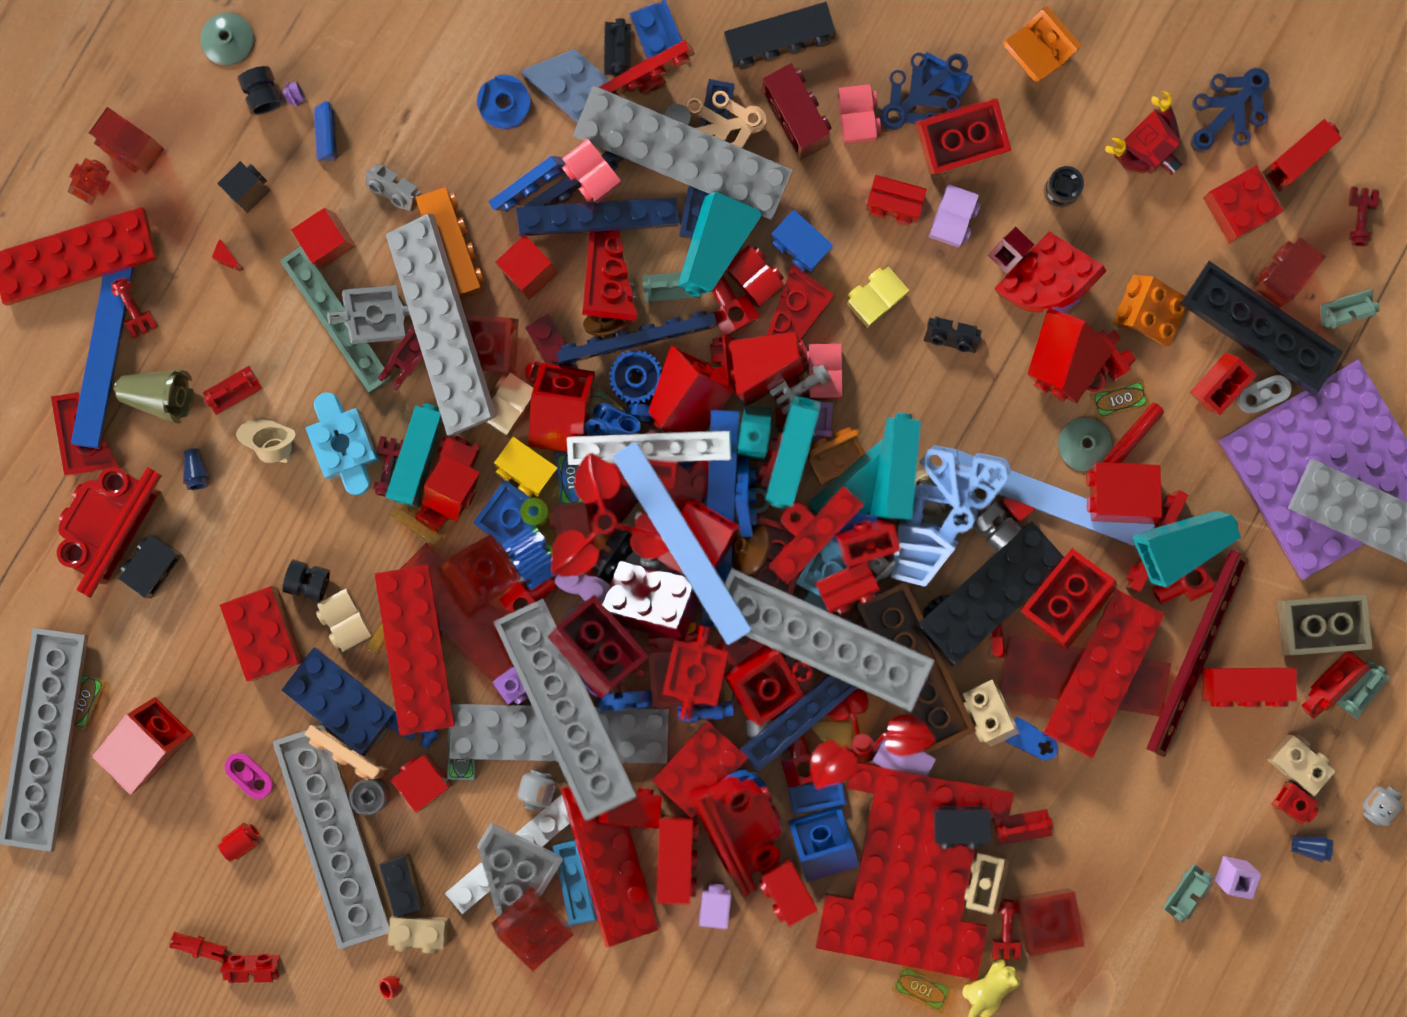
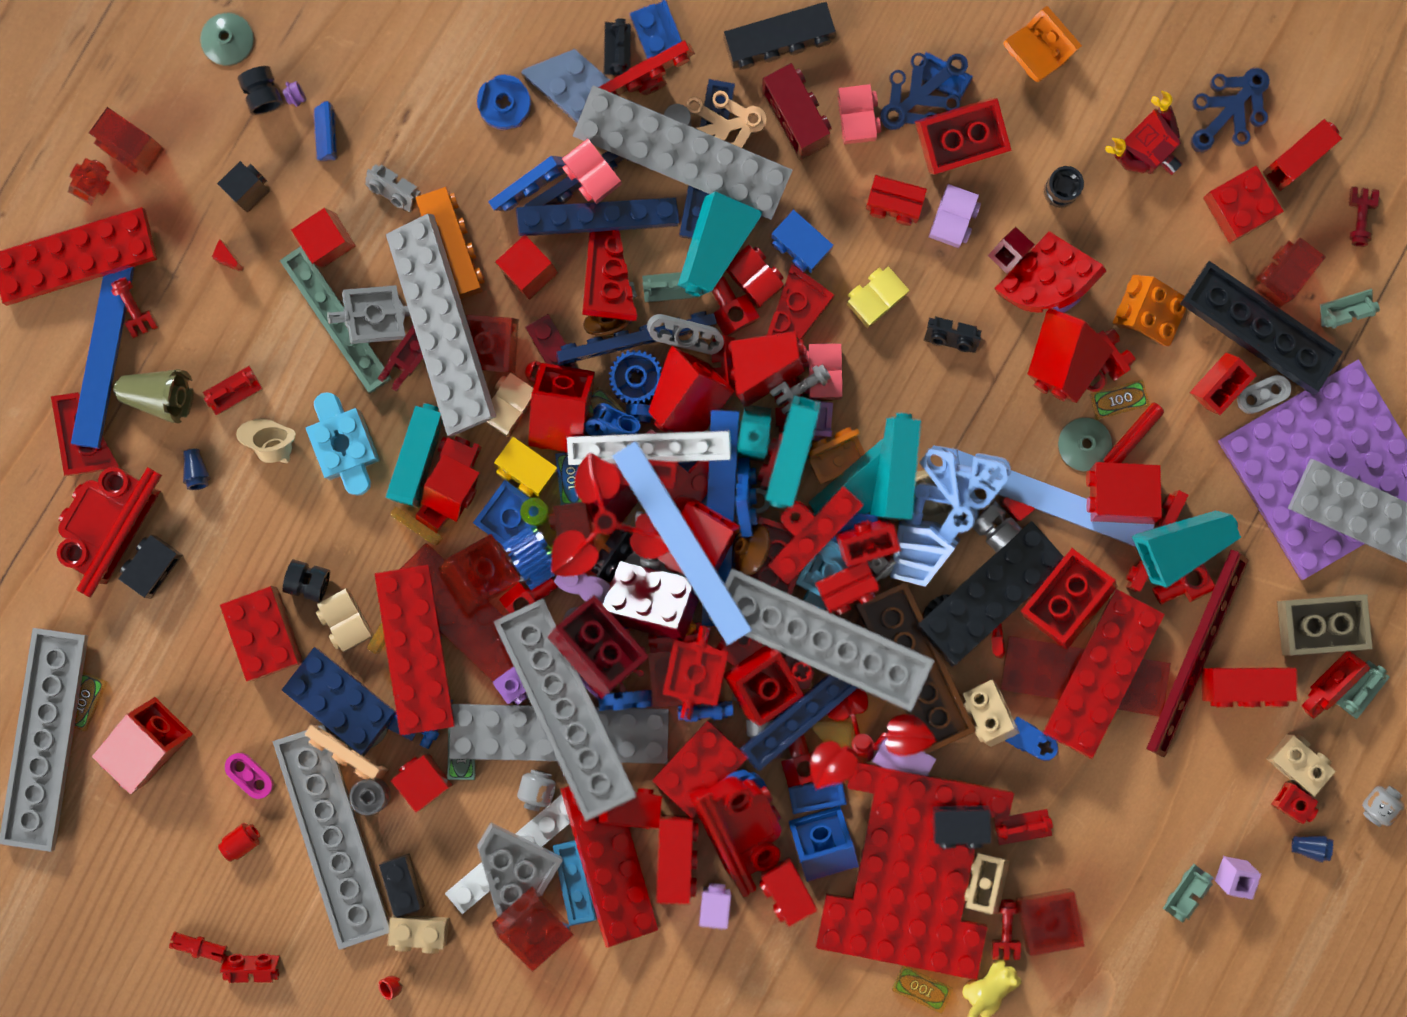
dark red hinge [374,436,404,497] -> none
none -> light grey beam [647,314,724,354]

